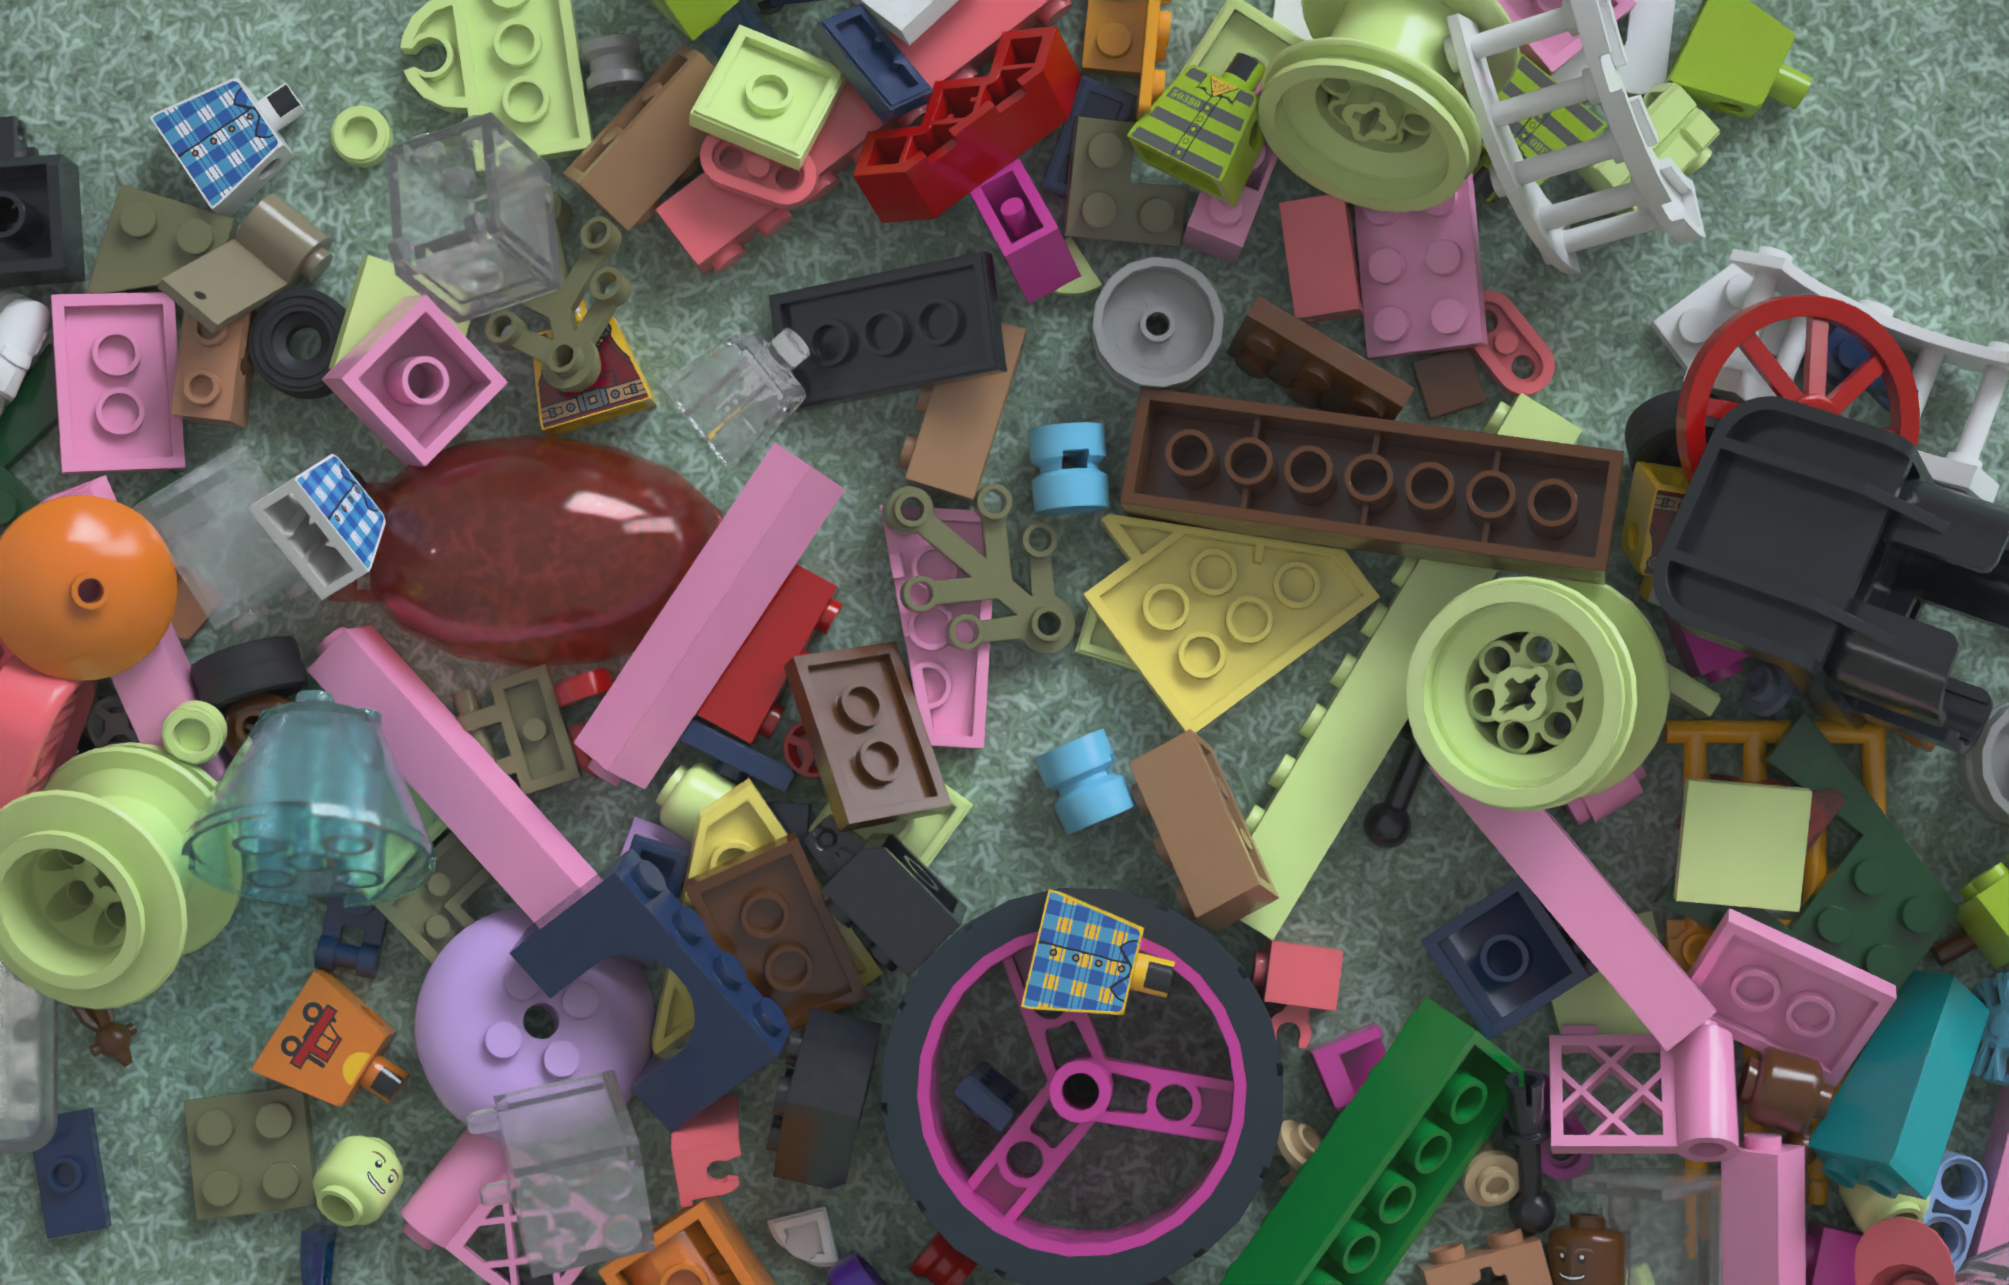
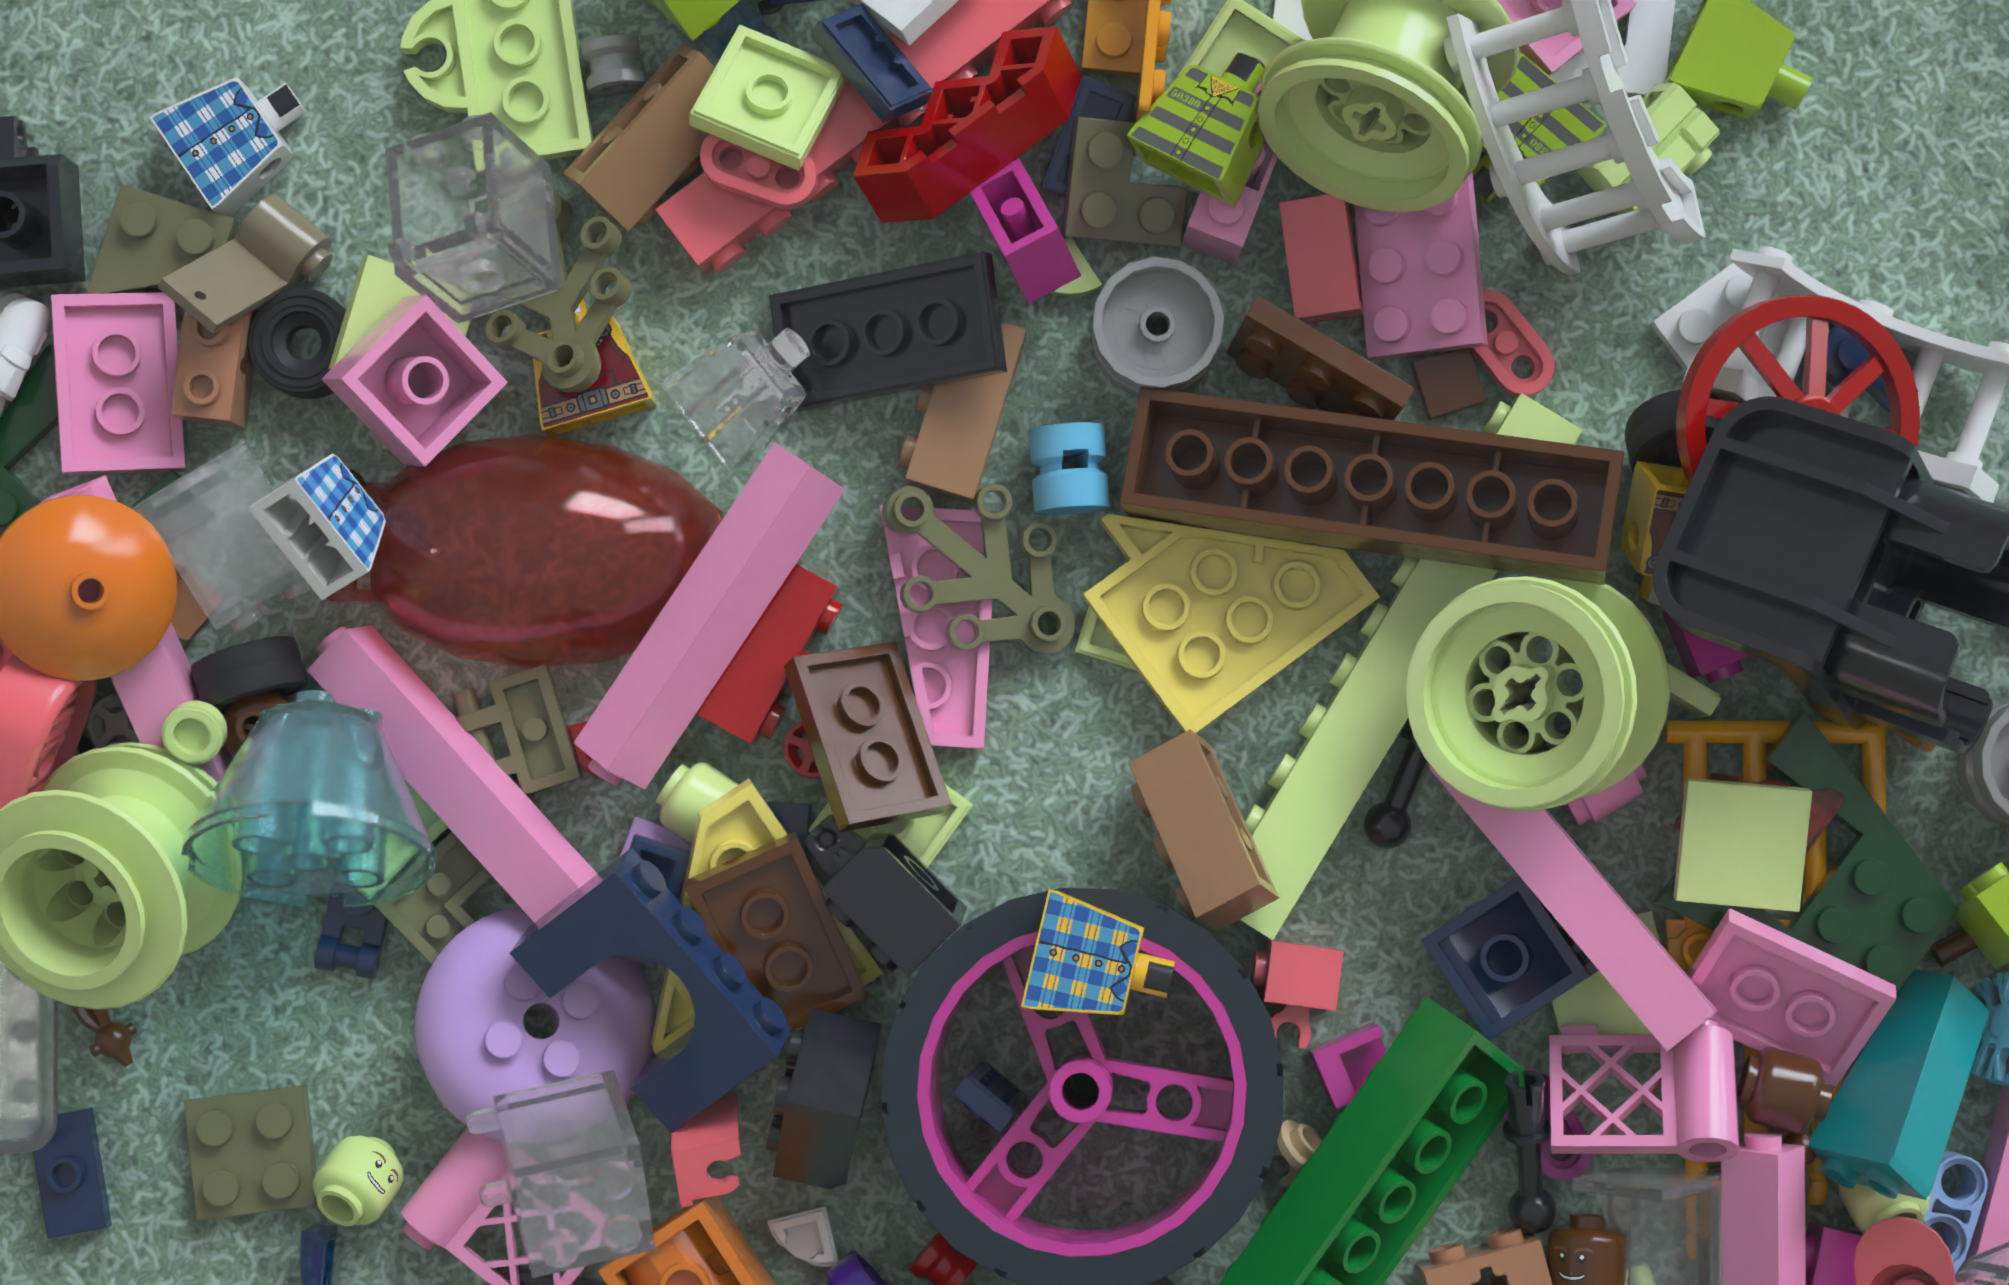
orange torso [251,969,410,1107] -> none
yellowish green tile [331,106,393,168] -> none
red tile [553,668,615,710] -> none
dark blue plate [679,719,798,794] -> none
medium azure wheel [1034,729,1136,836] -> none
tan plate [1462,1140,1519,1207] -> none
sand blue plate [1742,662,1806,720] -> none

